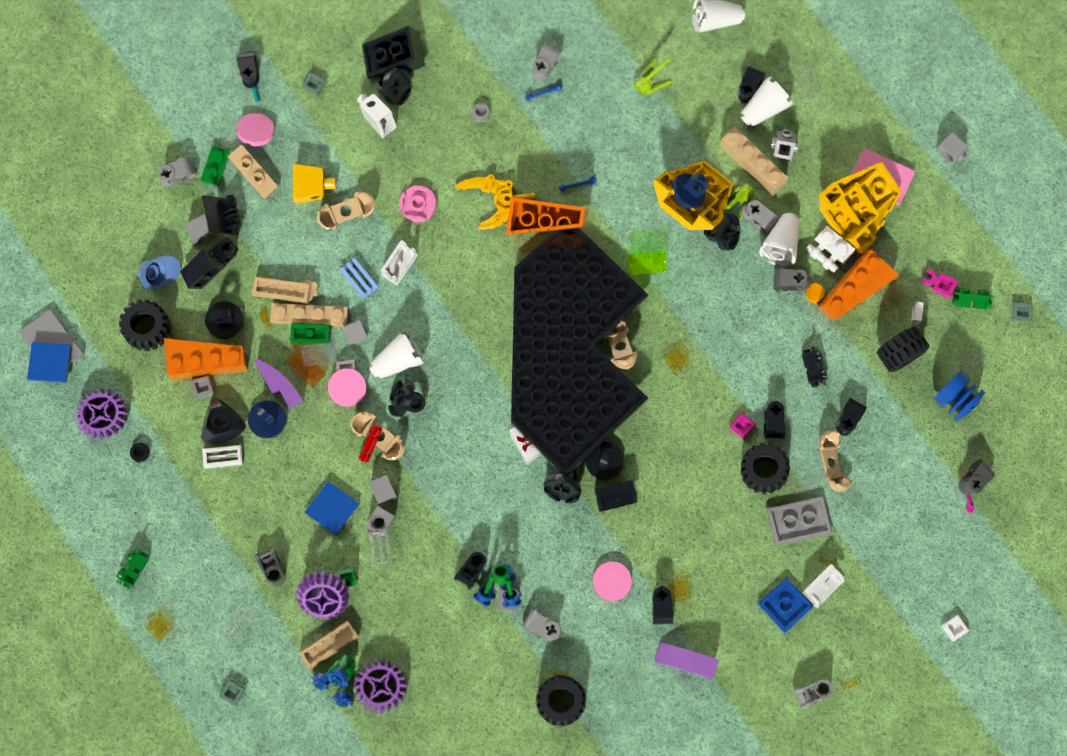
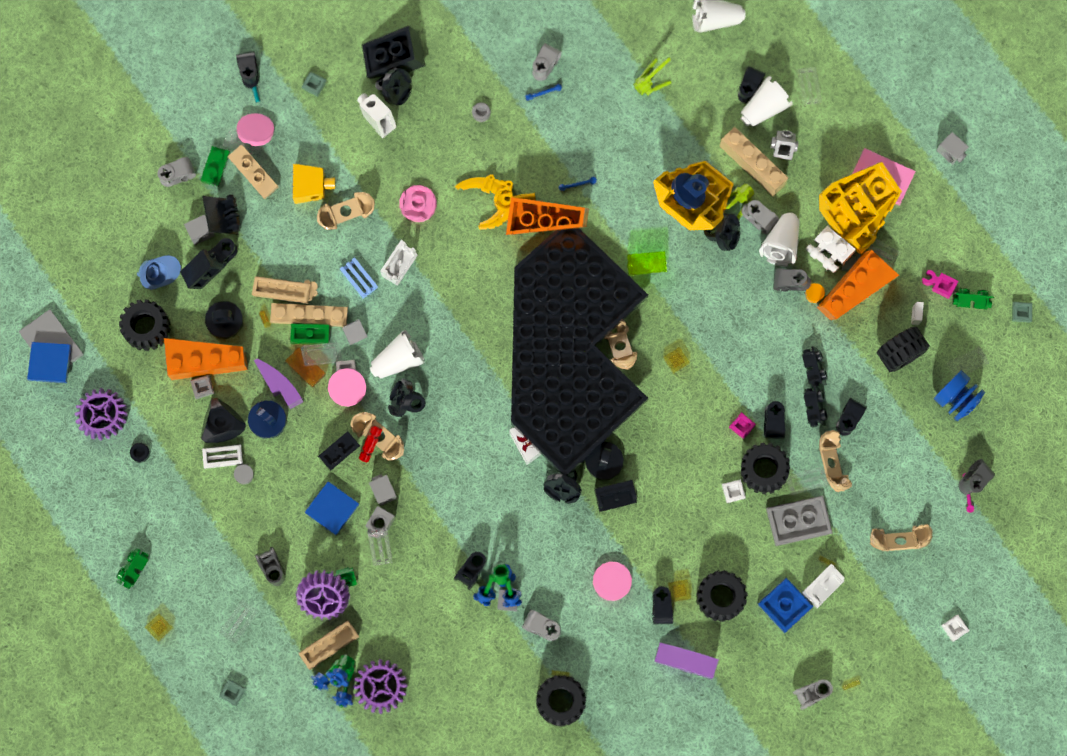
none -> light grey tile [234,464,254,484]
none -> black hinge [317,431,360,471]
none -> black tyre [696,570,748,622]
none -> white tile [722,479,746,503]
none -> black hinge [803,386,828,427]
none -> tan piece [870,524,933,551]

